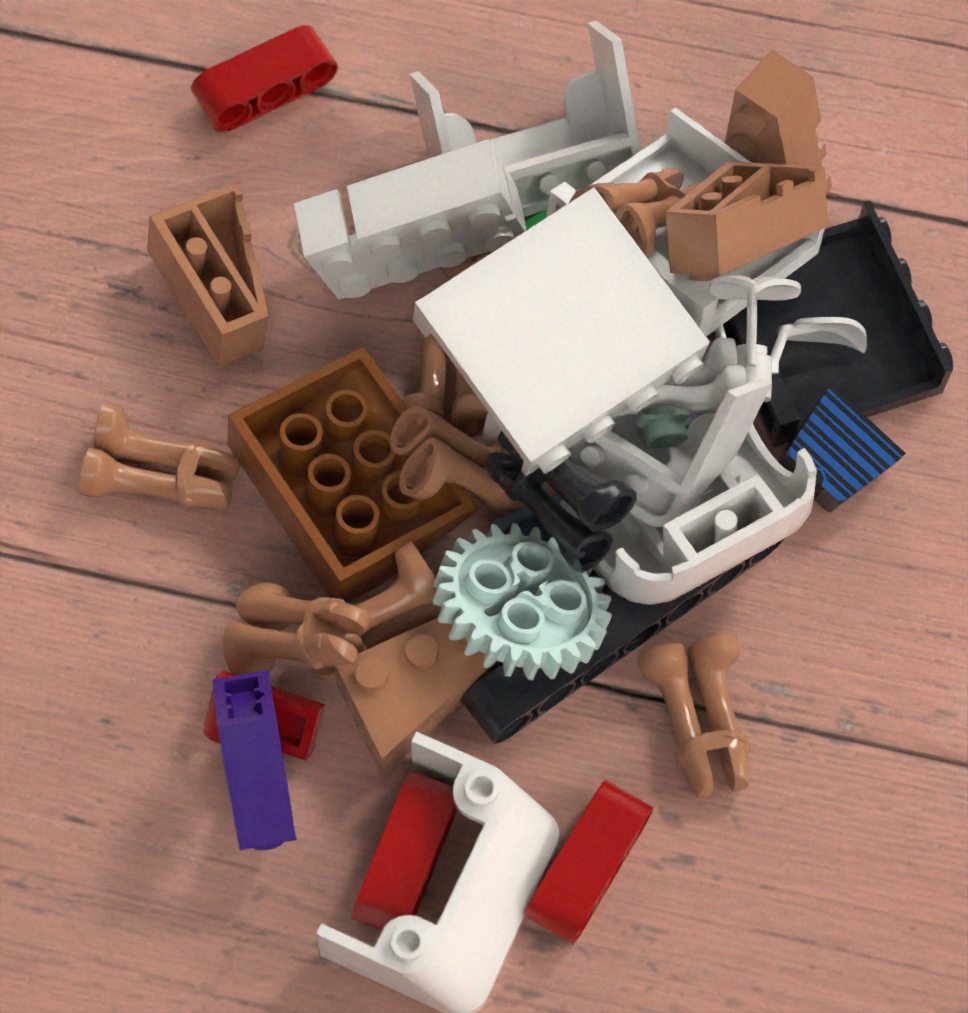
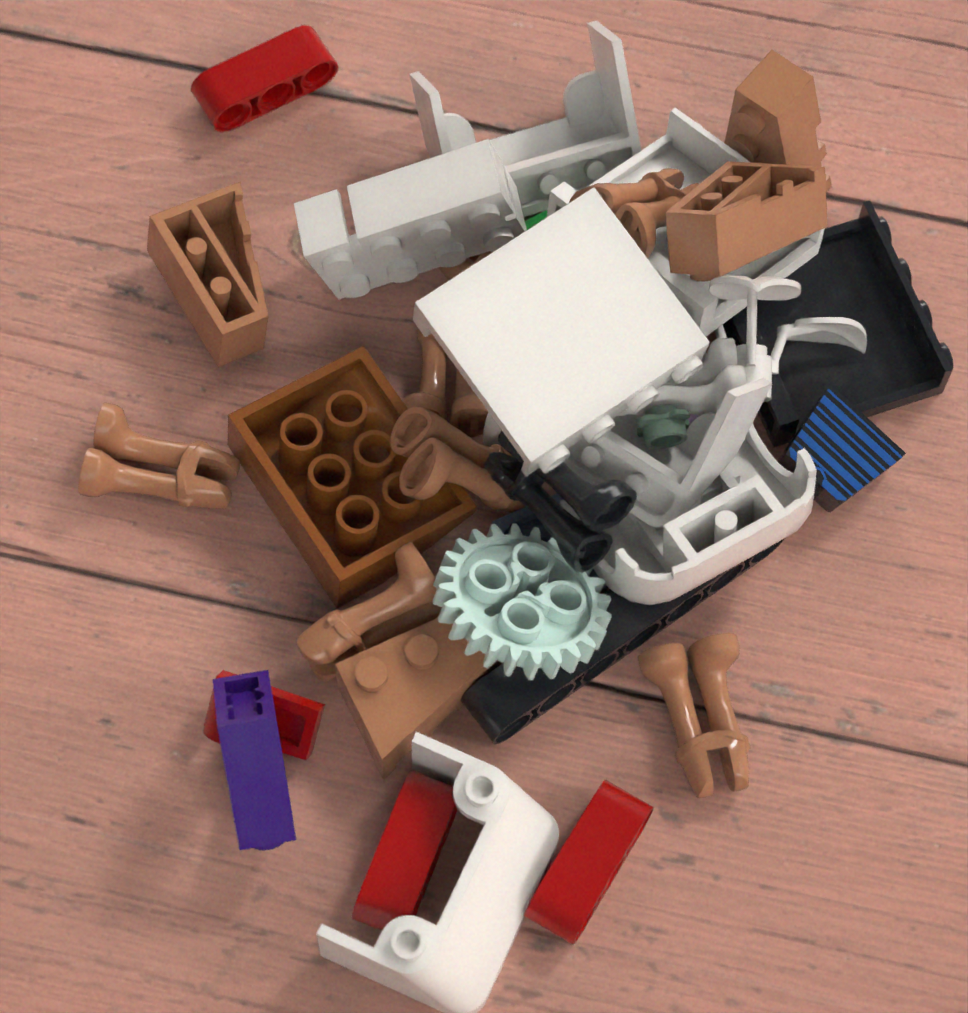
nougat piece [223,582,371,675] -> none

